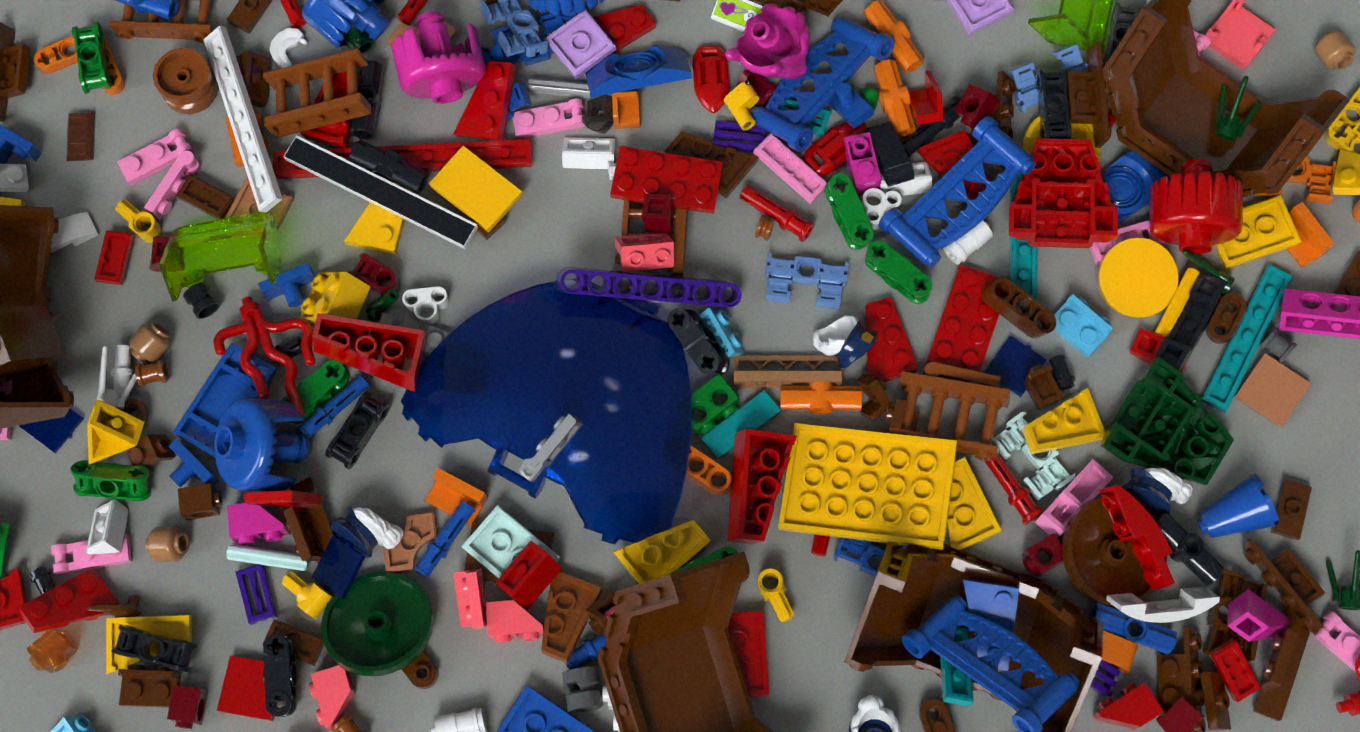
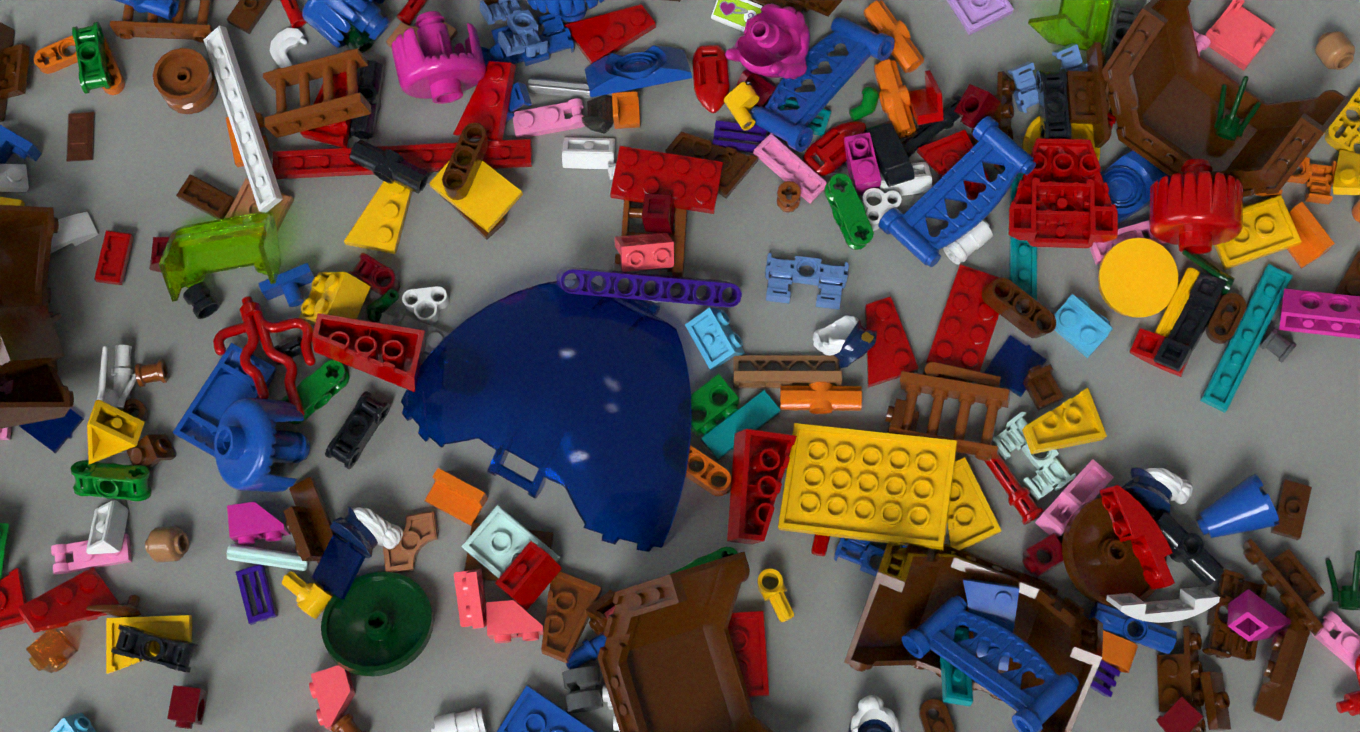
black pin [30,566,56,595] -> none
yellow axle [115,199,162,243] -> none
bright pink plate [117,128,194,186] -> none
reddish brown bracket [118,665,181,708] -> none
medium nougat head [129,322,170,362] -> none
bright pink plate [144,151,200,221] -> none
blue tile [169,439,219,488] -> none
reddish brown brick [178,483,222,521] -> none
red tile [217,655,274,721] -> none
reddish brown panel [236,50,270,108] -> none
red tile [244,490,322,508] -> none
reddish brown plate [262,619,324,666] -> none
black piece [263,634,297,717] -> none
black tile [283,135,478,249] -> none
blue pin [298,375,370,440] -> none
reddish brown plate [401,651,438,689] -> none
blue pin [414,500,476,578] -> none
light grey hinge [518,414,583,482] -> none
lavender tile [545,9,616,79] -> none
yellow wing [612,519,711,584] -> none
black piece [668,308,730,375] -> none
red pin [739,185,815,242] -> none
dark orange bush [755,215,775,241] -> none
blue tile [827,83,874,129] -> none
reddish brown bracket [856,373,892,420] -> none
green piece [865,241,932,304] -> none
black pin [1049,355,1075,391] -> none
red slope [1093,682,1164,730] -> none
dark green wedge [1101,356,1234,485] -> none
red plate [1209,638,1261,702] -> none
nougat tile [1234,353,1311,428] -> none
none -> reddish brown beam [442,123,489,200]
none -> dark orange bush [777,181,801,213]

